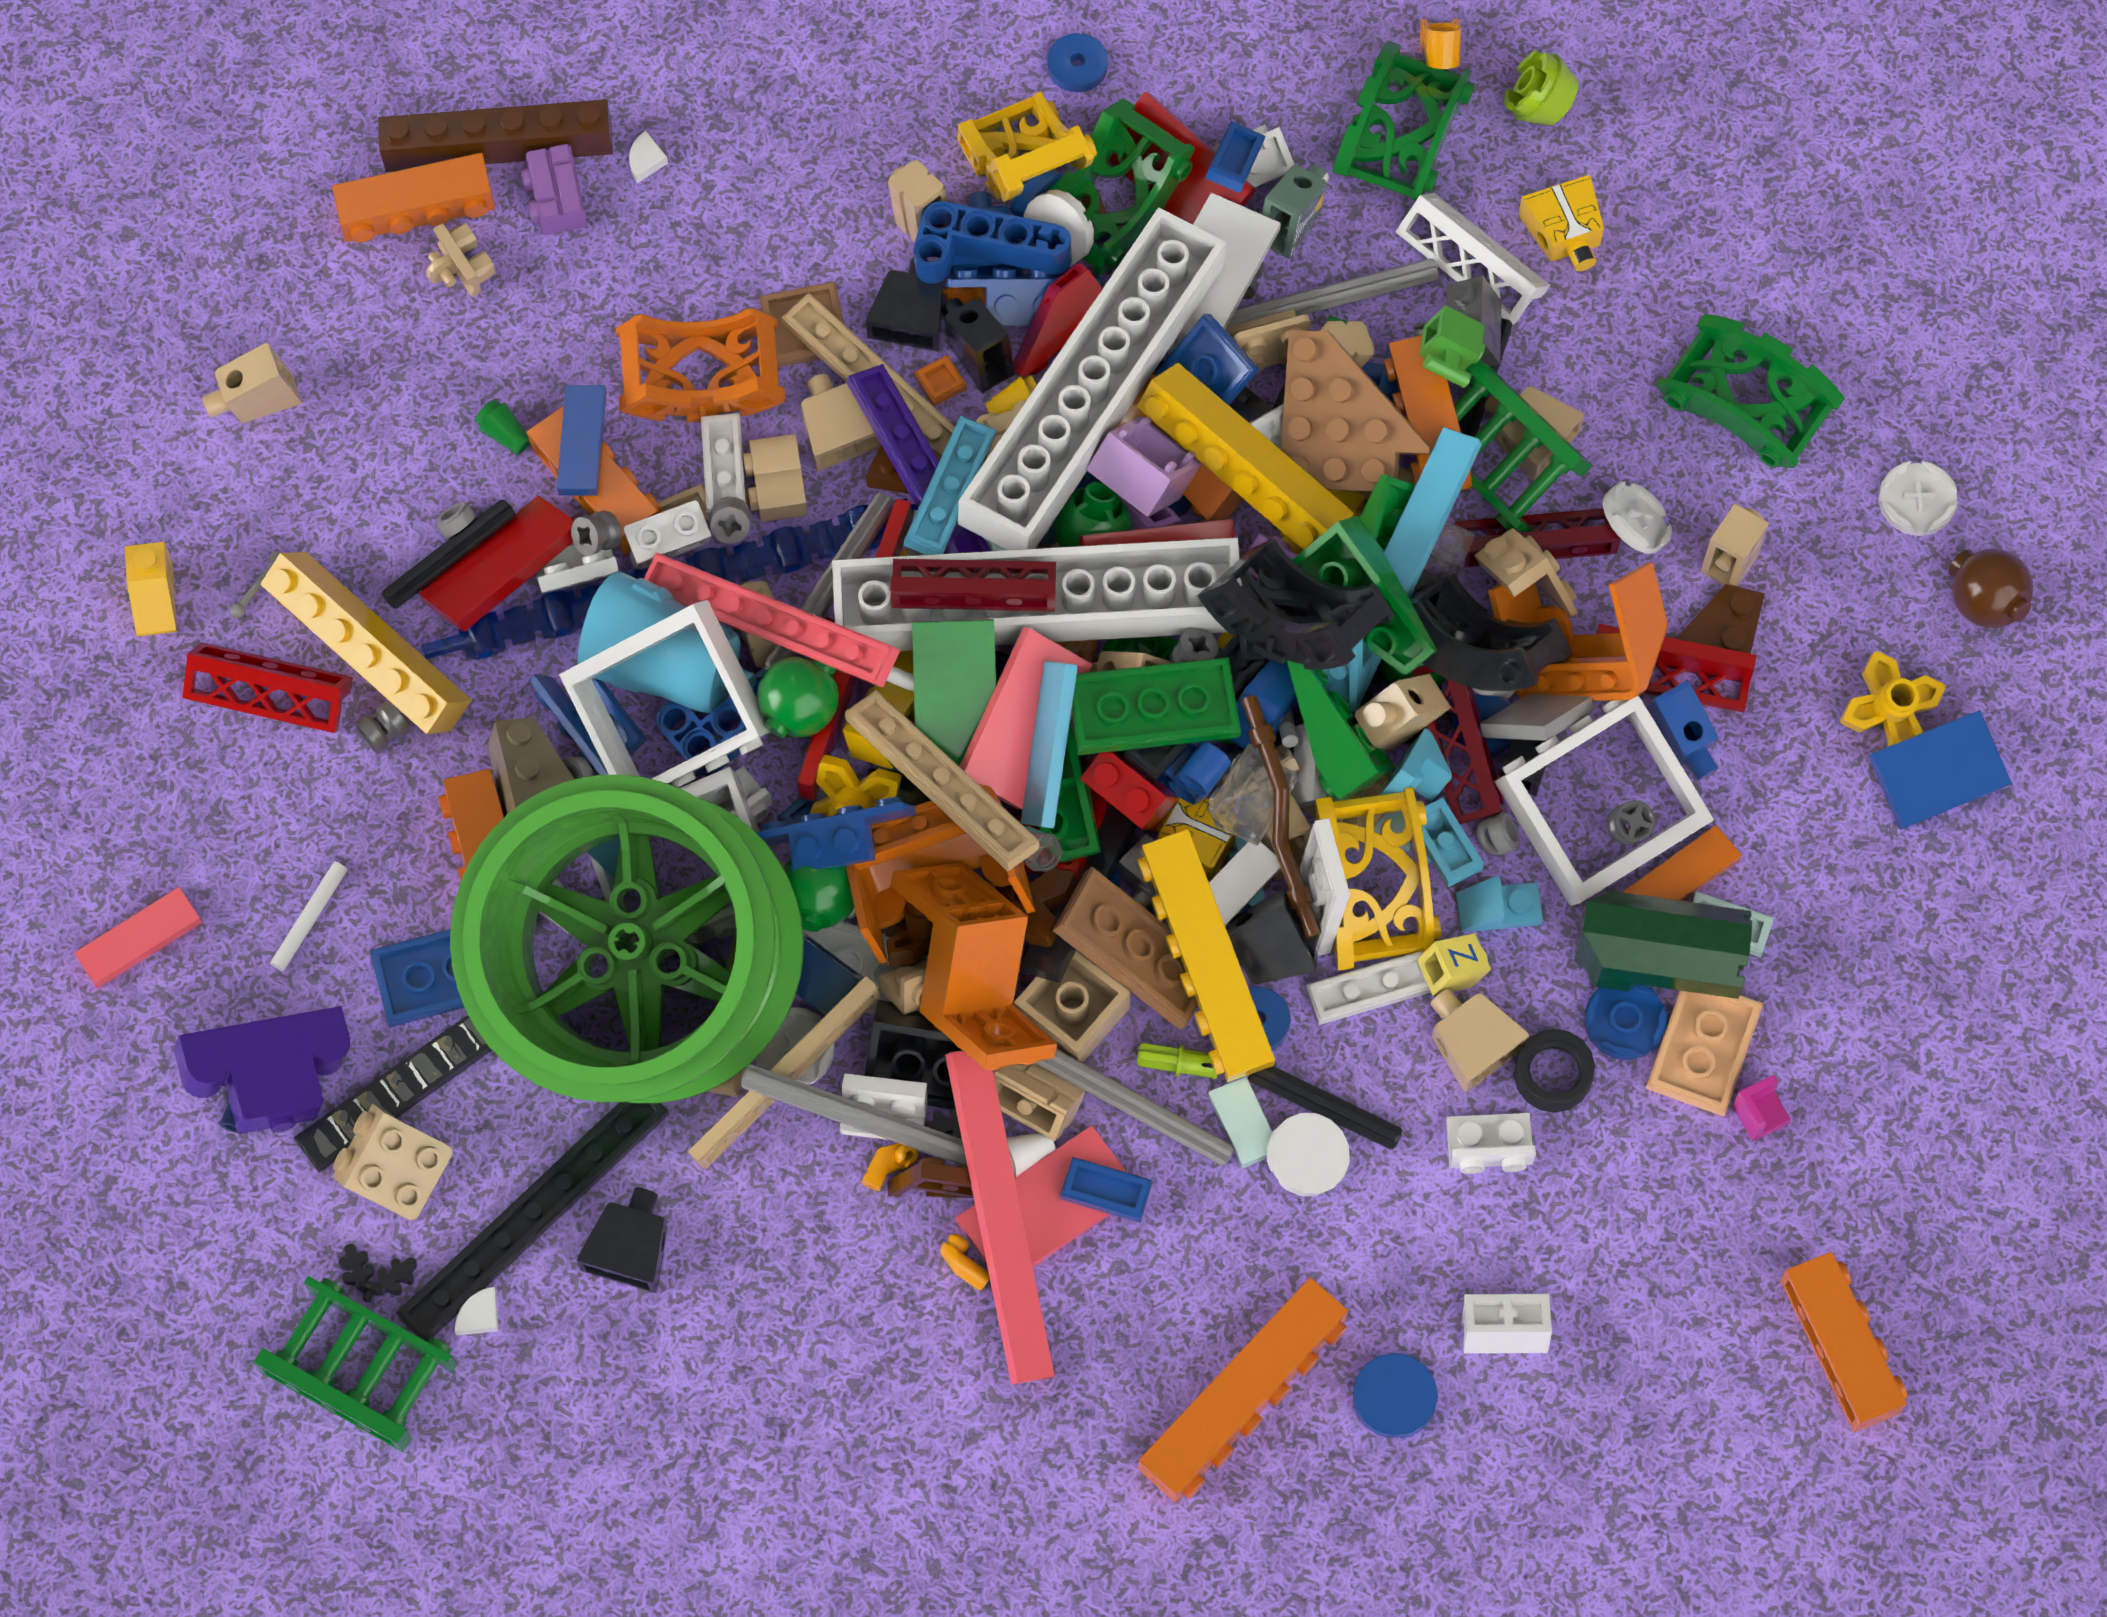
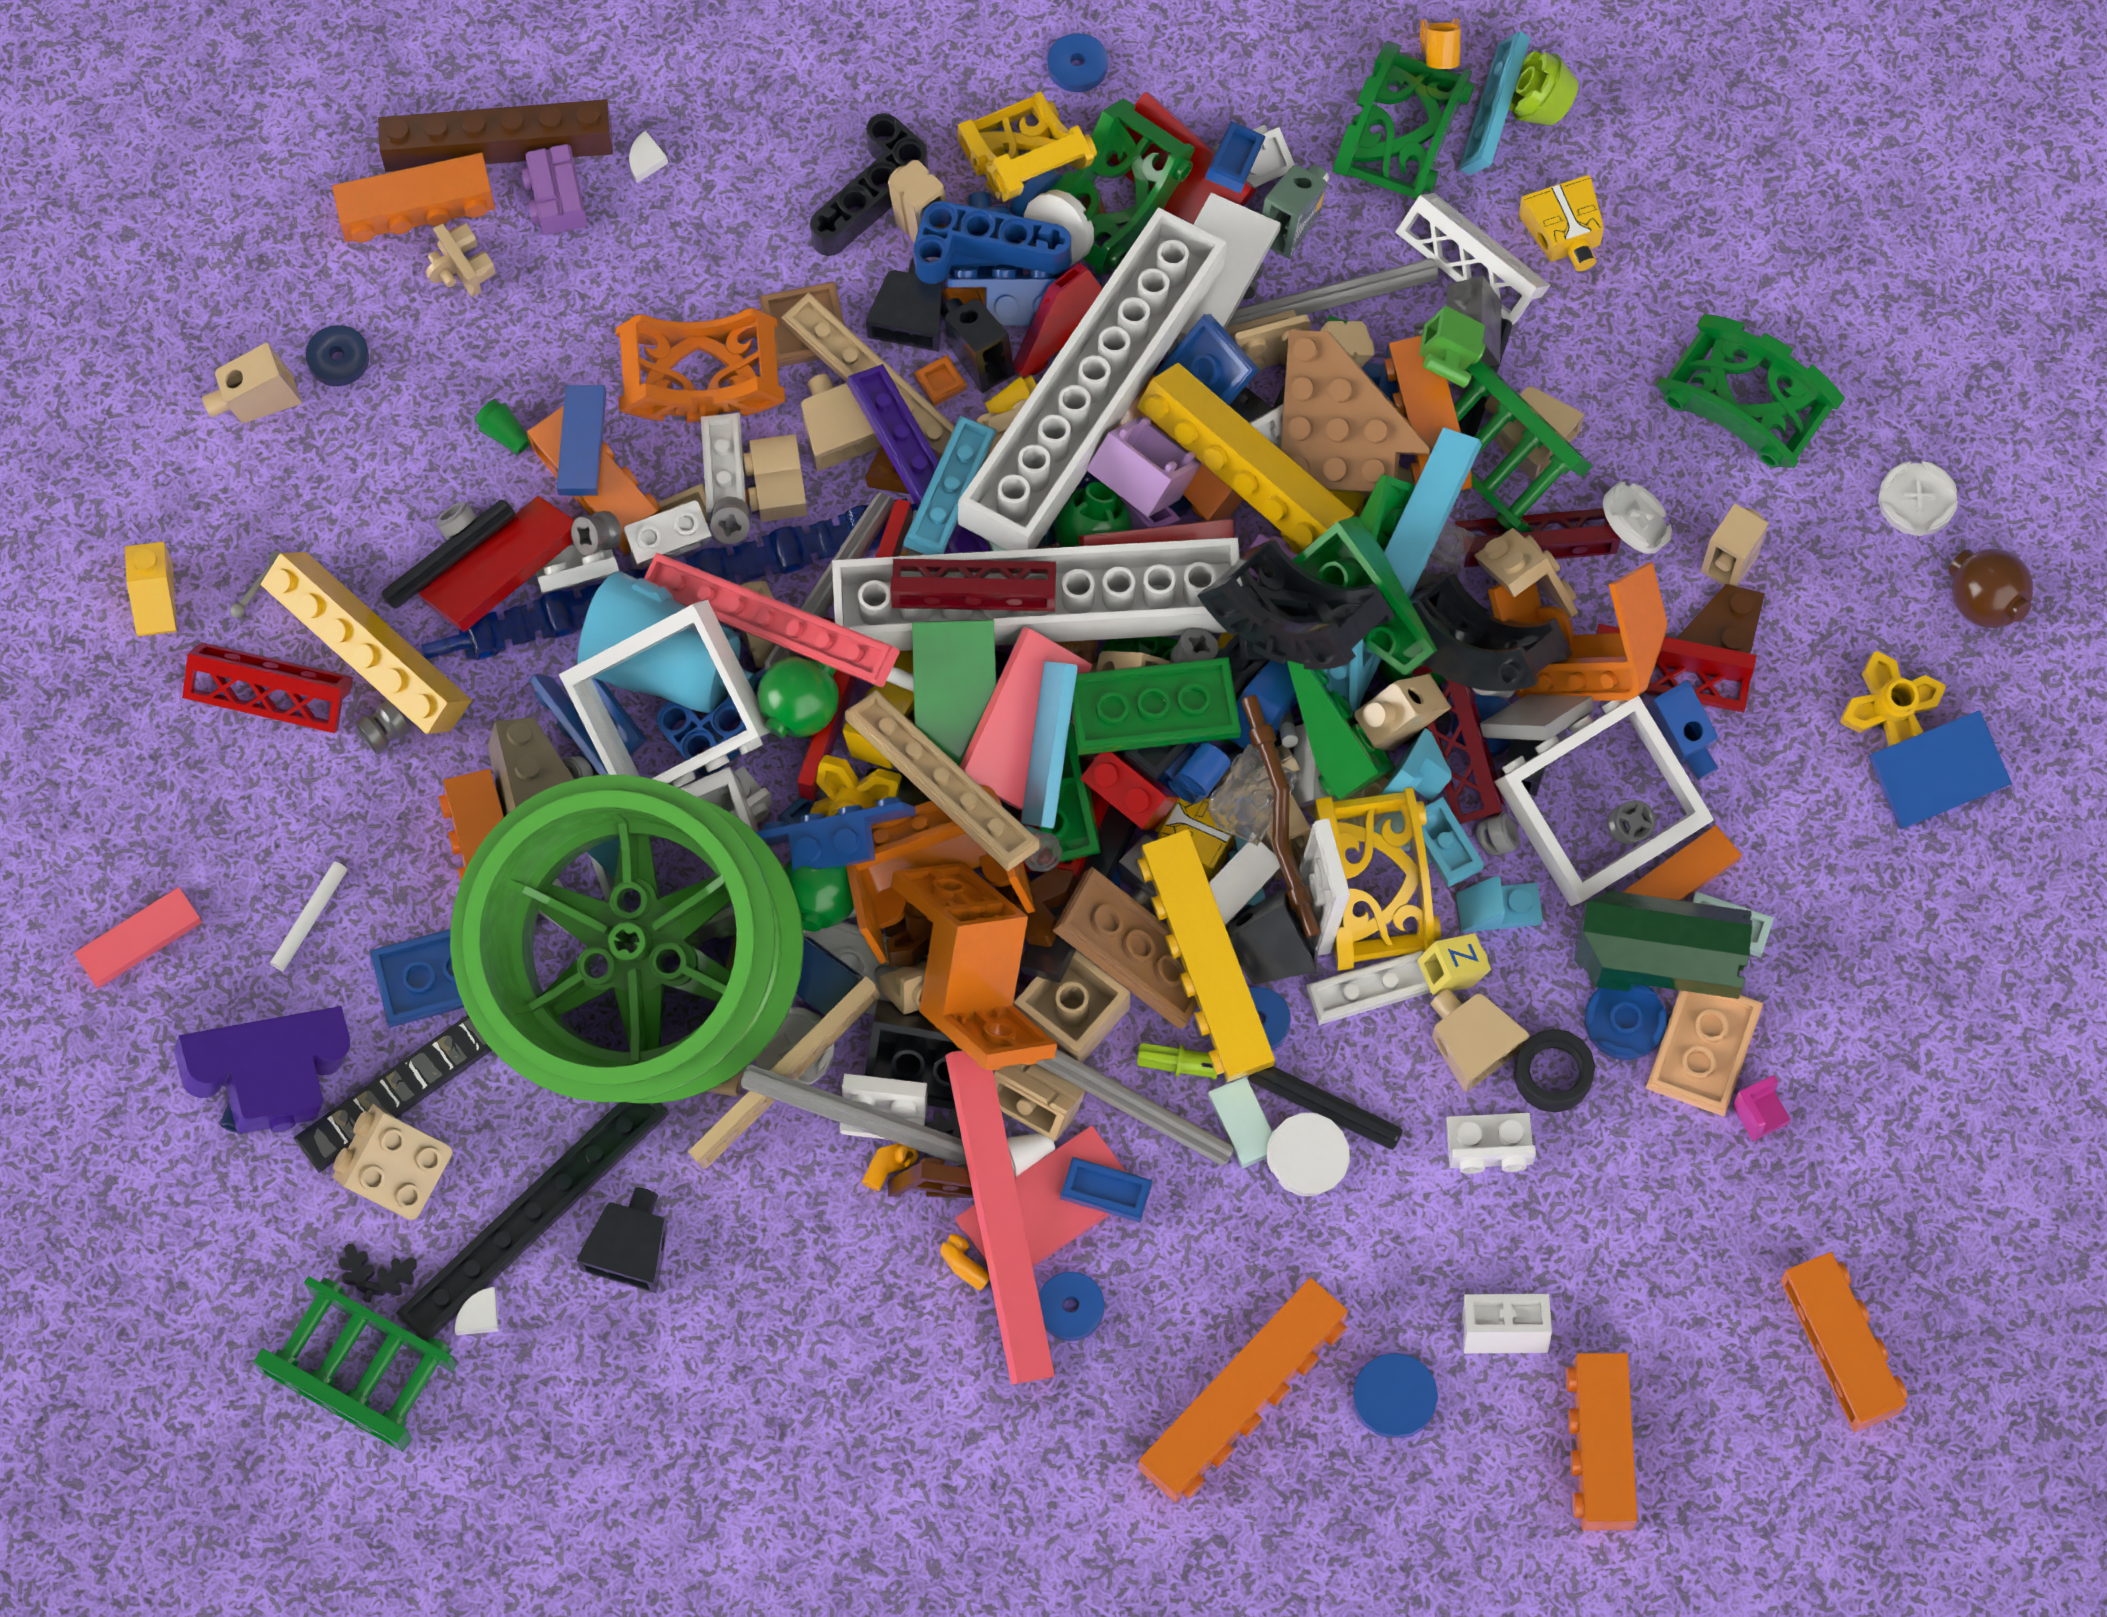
none -> dark blue piece [306,325,369,386]
none -> black beam [810,113,928,256]
none -> blue piece [1038,1272,1105,1341]
none -> medium azure tile [1459,31,1531,175]
none -> orange brick [1566,1353,1638,1531]

